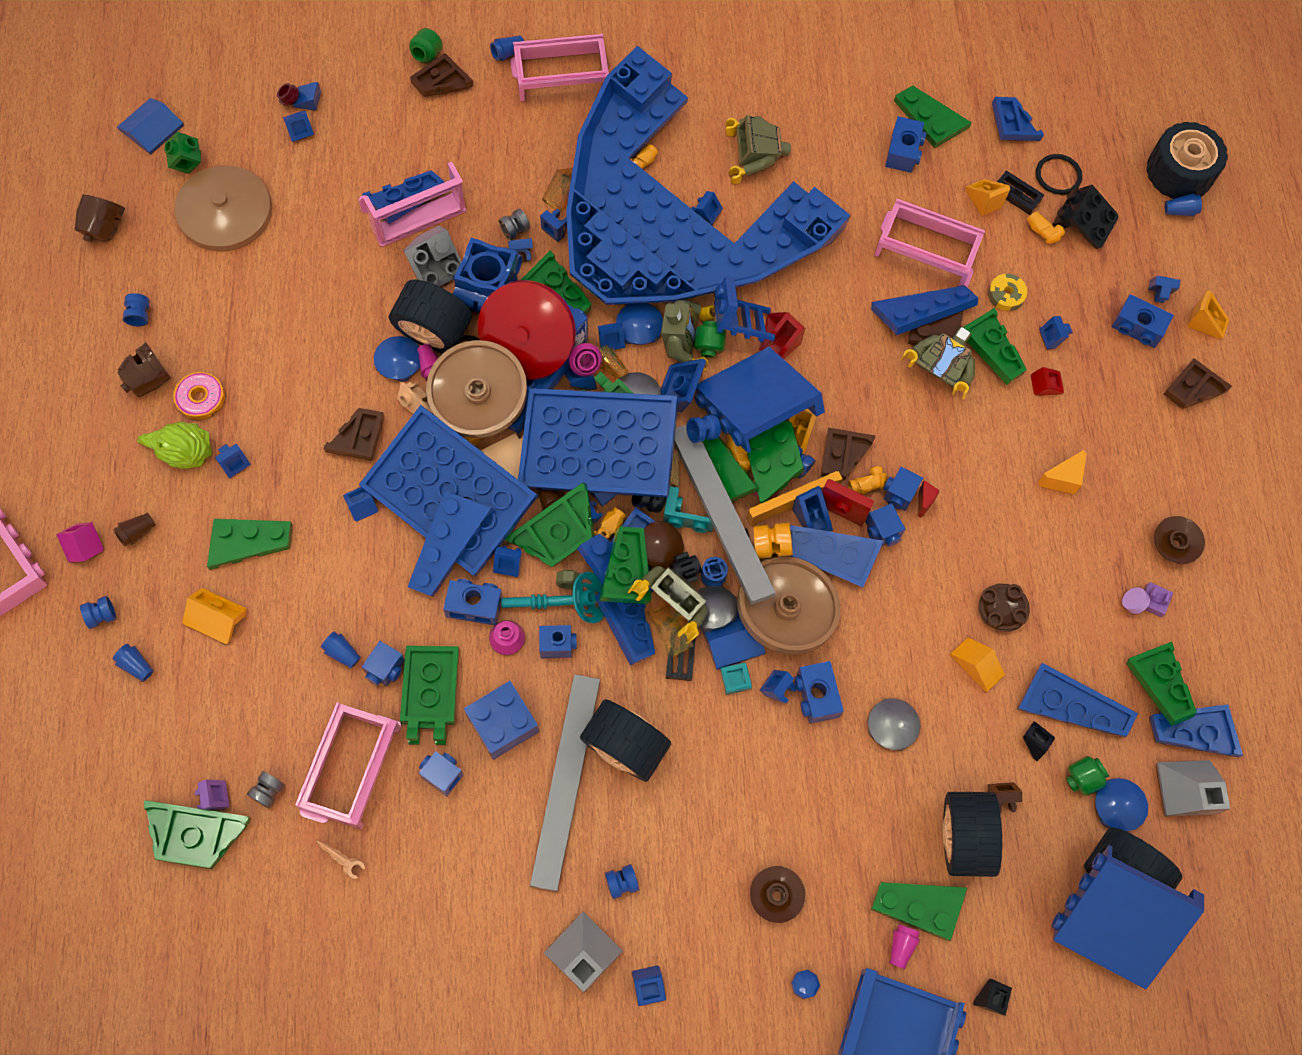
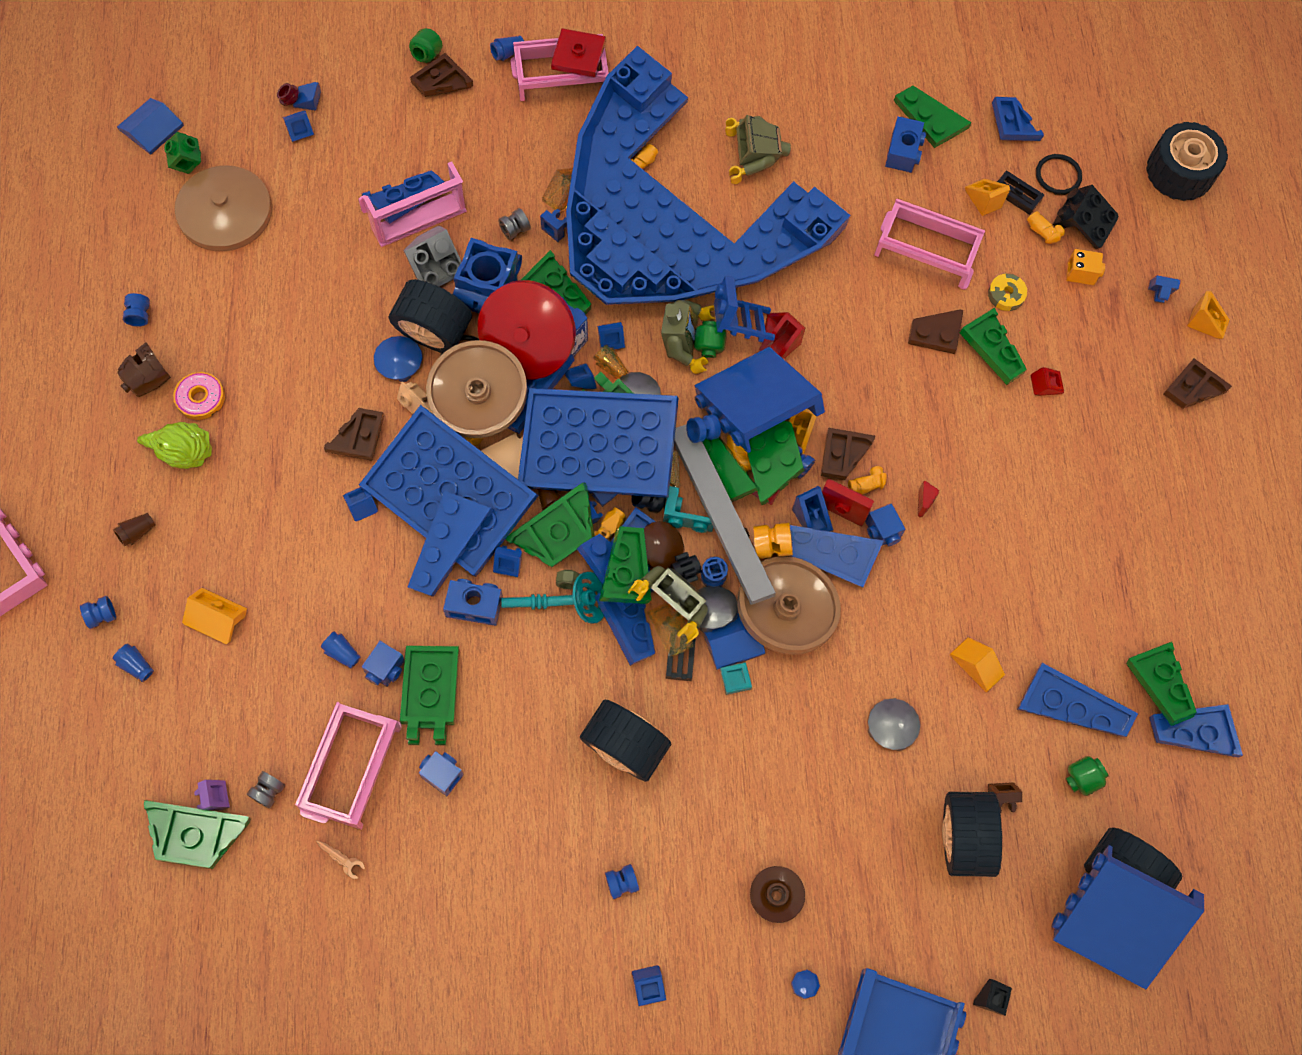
dark pink panel [56,522,104,562] -> none
reddish brown helmet [74,194,125,243] -> none
green wing [207,519,293,570] -> none
blue tile [215,444,251,479] -> none
dark pink cone [417,344,438,381] -> none
blue brick [464,681,539,760] -> none
dark pink cone [489,620,525,655] -> none
blue tile [508,238,533,261] -> none
light grey tile [530,674,600,892] -> none
blue brick [539,625,577,658] -> none
light grey slope [544,912,623,994] -> none
dark pink cone [569,343,602,377] -> none
blue dish [616,303,663,345] -> none
blue slope [660,359,706,412] -> none
blue tile [691,191,723,225] -> none
light orange tile [747,471,843,526] -> none
blue tile [760,670,796,703] -> none
blue brick [794,661,844,724] -> none
green wing [870,882,967,941] -> none
blue wing [871,285,978,335] -> none
blue brick [883,467,923,511] -> none
dark pink cone [889,924,920,969] -> none
torso [900,327,975,399] -> none
reddish brown dish [979,584,1030,632] -> none
black slope [1023,721,1055,761] -> none
light orange slope [1037,450,1087,495] -> none
blue tile [1039,316,1073,349] -> none
blue dish [1095,778,1148,832] -> none
blue brick [1111,294,1174,348] -> none
lavender tile [1122,587,1150,614] -> none
medium lavender tile [1144,582,1173,617] -> none
reddish brown dish [1154,516,1205,564] -> none
light grey slope [1156,760,1230,816] -> none
blue cone [1164,193,1202,217] -> none
none -> red plate [551,28,606,78]
none -> light orange brick [1066,249,1105,285]

